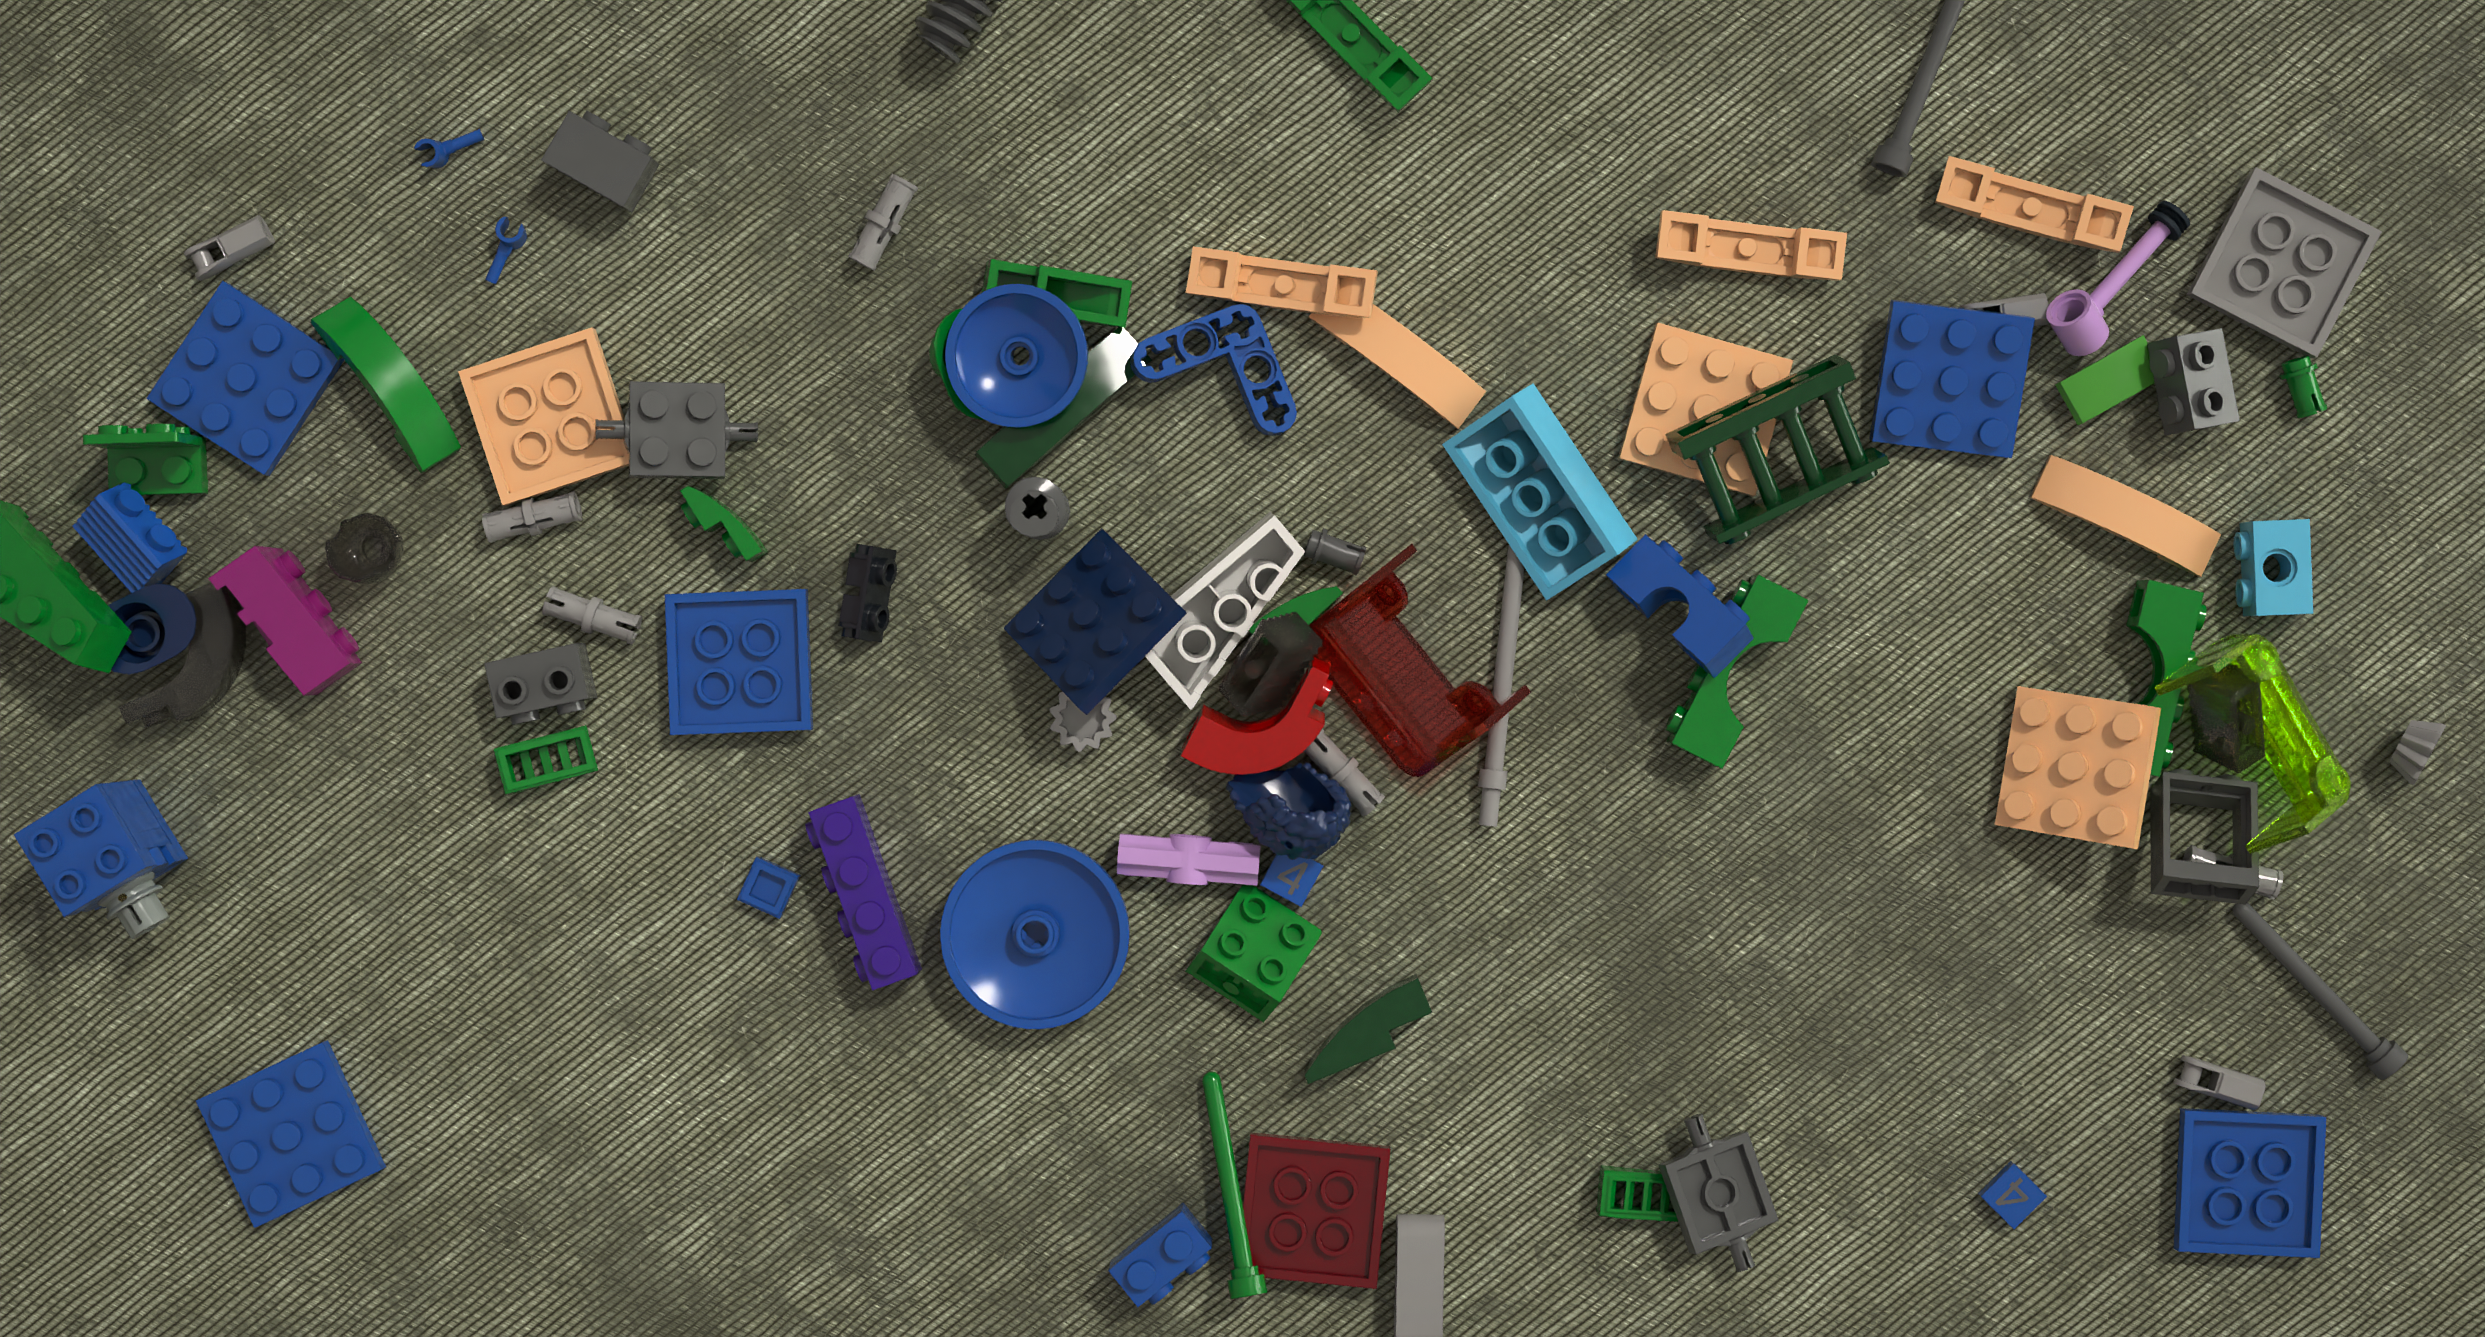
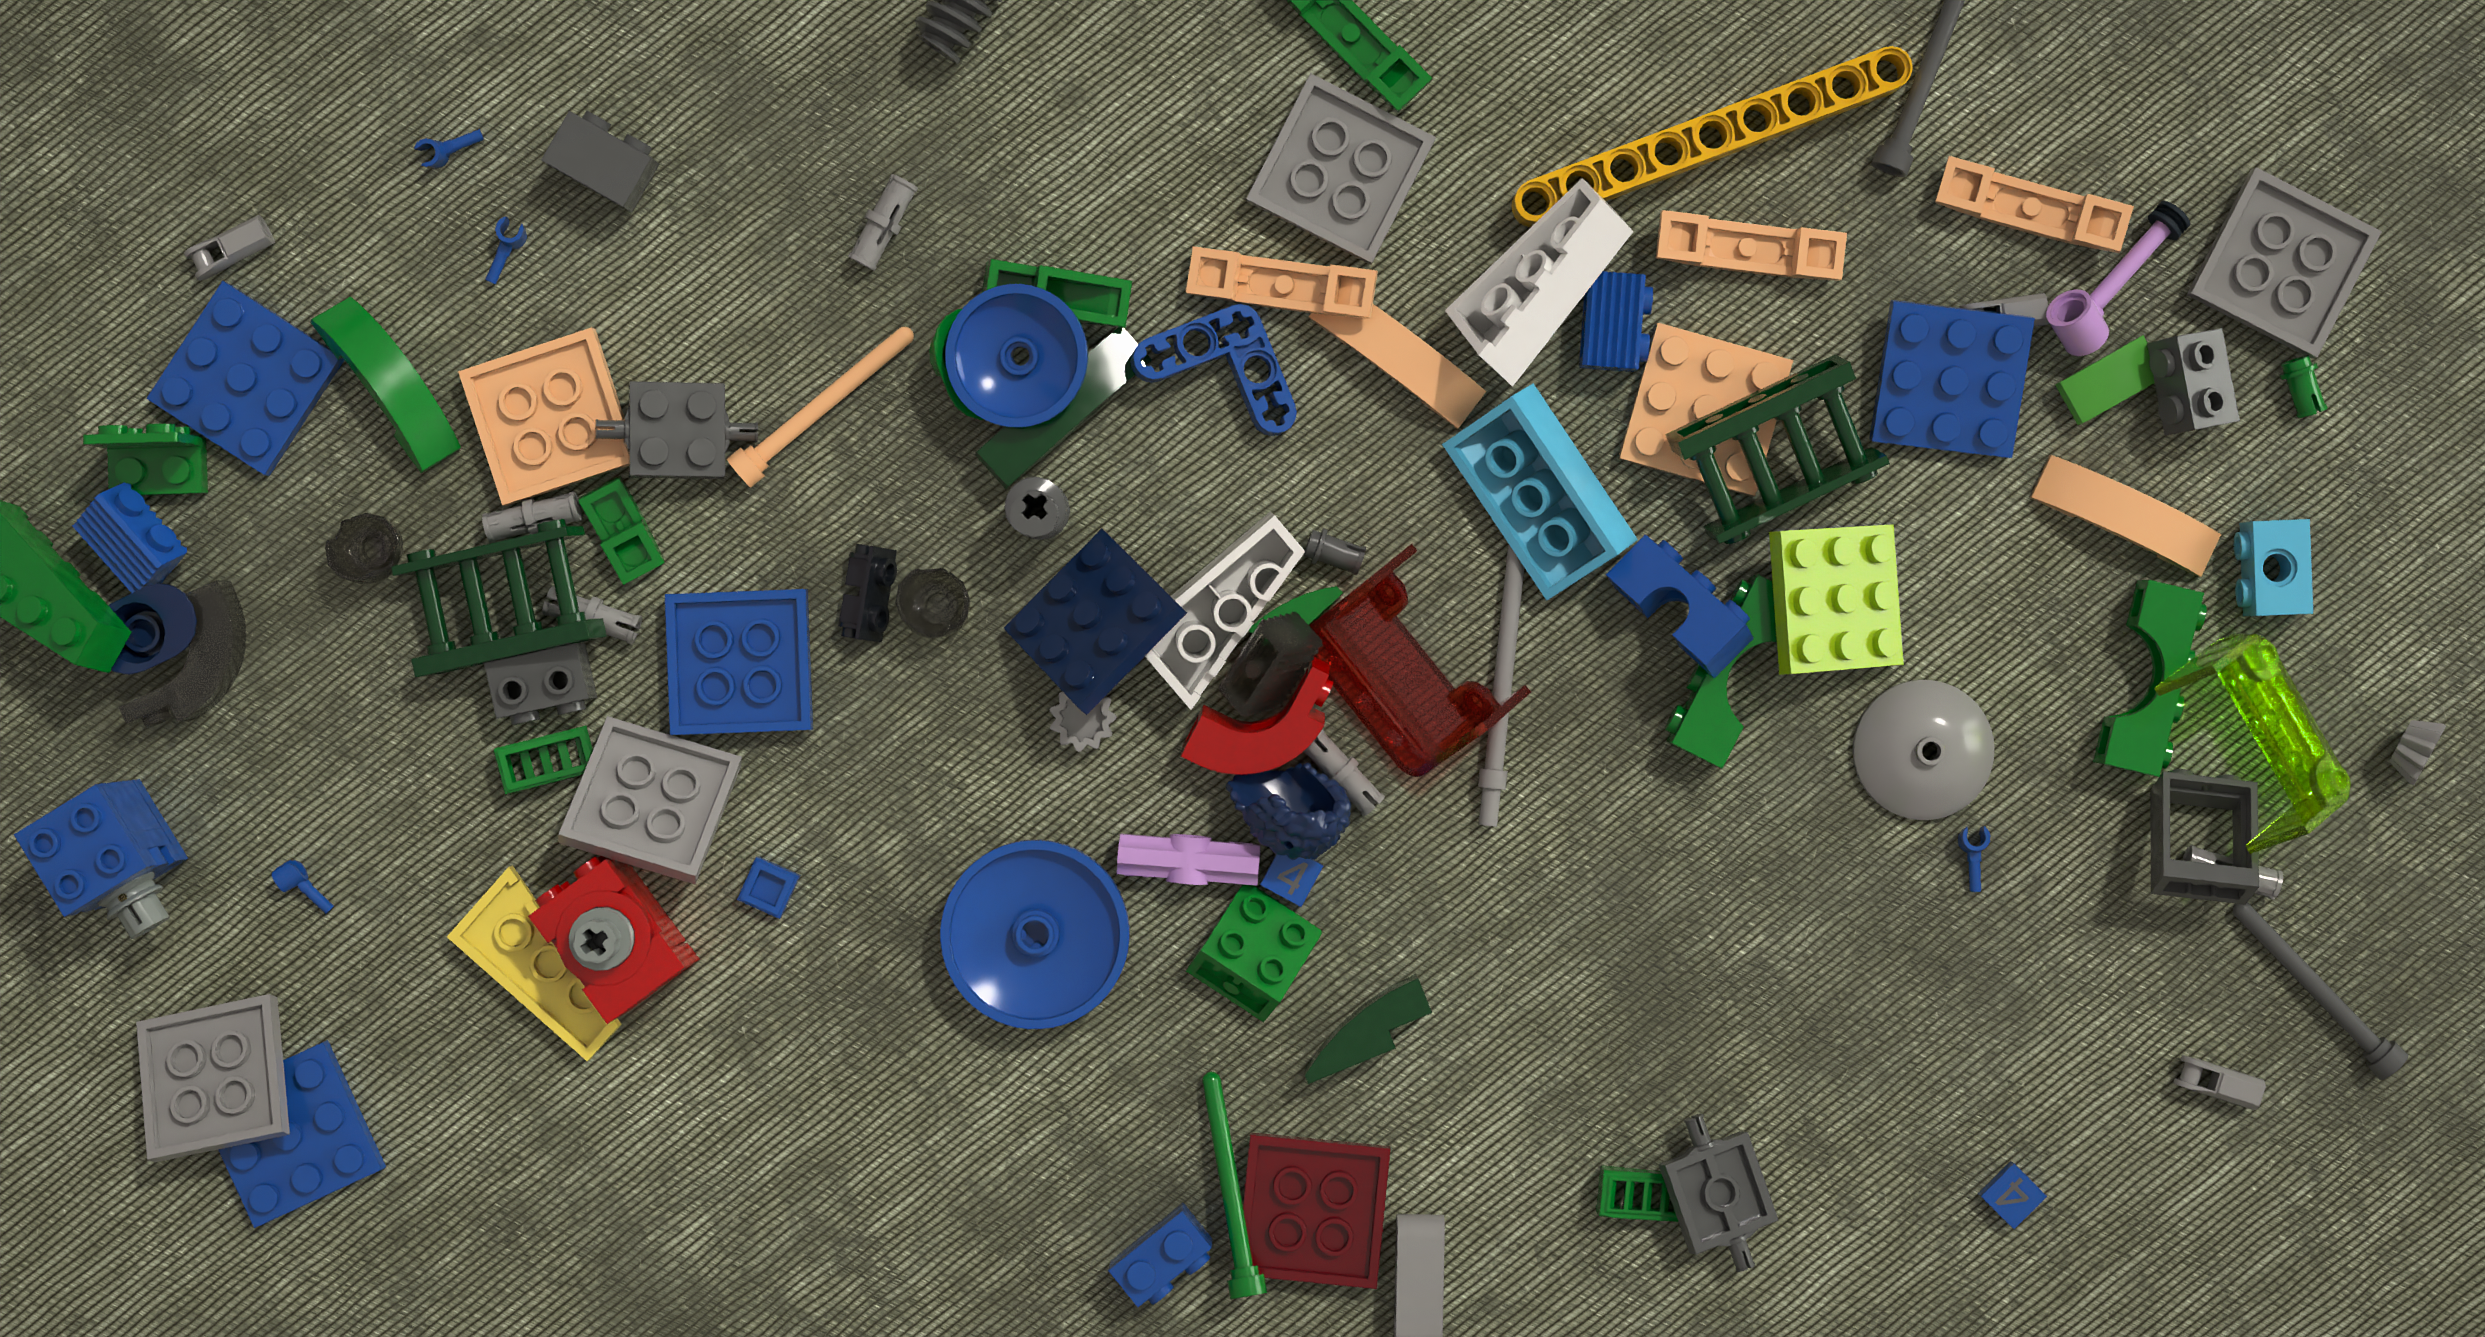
magenta wedge [208,546,362,696] -> none
green slope [680,486,768,562] -> none
dark purple brick [805,794,922,990] -> none
light nougat plate [1995,686,2161,849] -> none
blue plate [2174,1108,2326,1258] -> none
clear smoke brick [2186,658,2266,773] -> none
none -> light grey plate [136,994,290,1162]
none -> blue hand [272,860,334,914]
none -> dark green fence [391,519,607,677]
none -> light yellow wing [447,866,622,1061]
none -> red piece [528,856,700,1024]
none -> light grey plate [558,716,742,885]
none -> green slope [578,475,665,585]
none -> light nougat piece [726,327,914,488]
none -> clear smoke hair [895,568,971,639]
none -> light grey plate [1246,73,1436,265]
none -> white wedge [1445,178,1633,387]
none -> yellow beam [1511,46,1913,227]
none -> blue brick [1579,271,1653,372]
none -> plate [1769,524,1904,675]
none -> light grey dish [1852,680,1994,820]
none -> blue hand [1957,826,1991,892]

